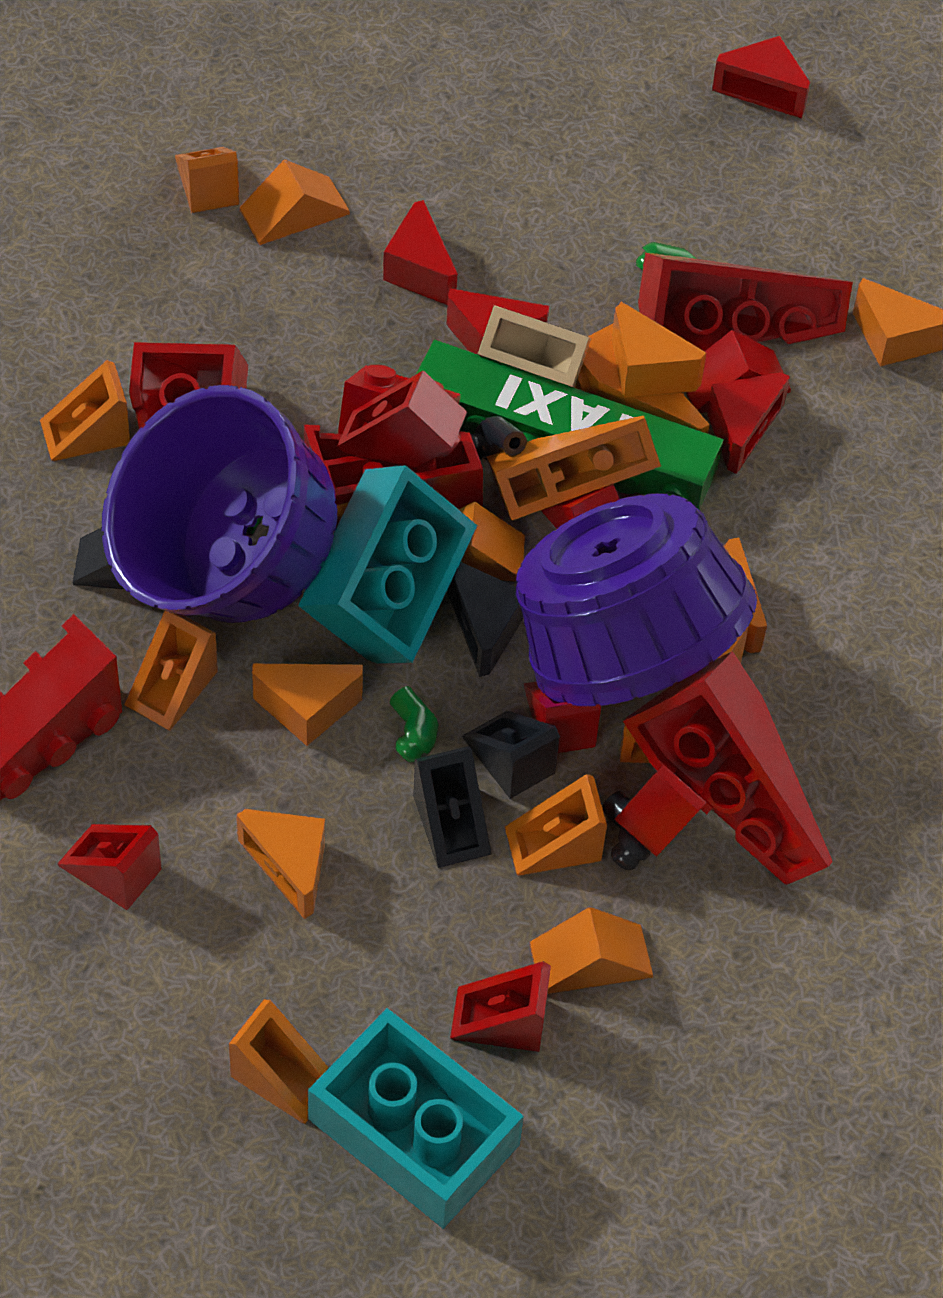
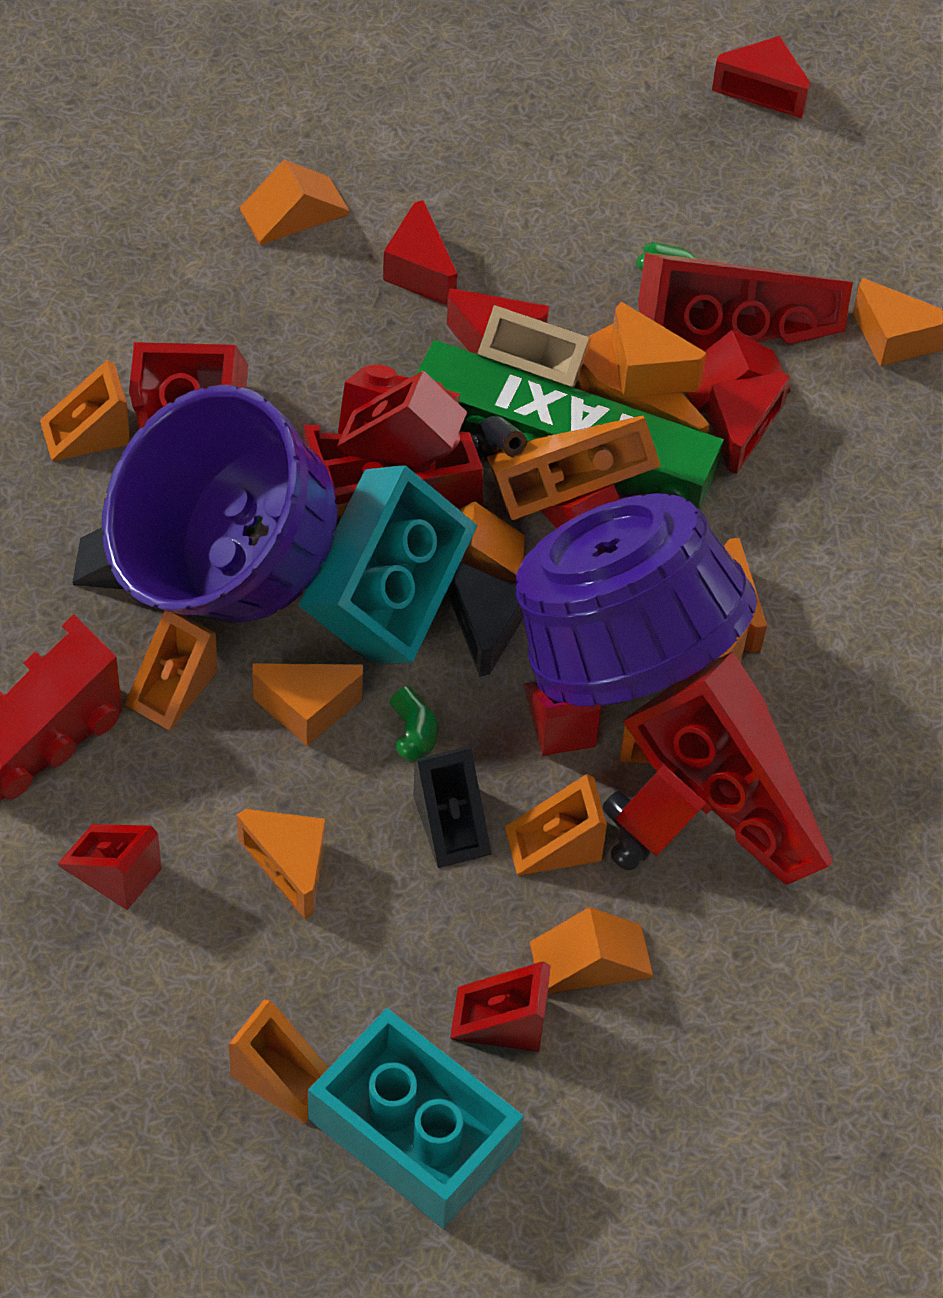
orange slope [175,147,239,213] -> none
black slope [462,711,560,799] -> none

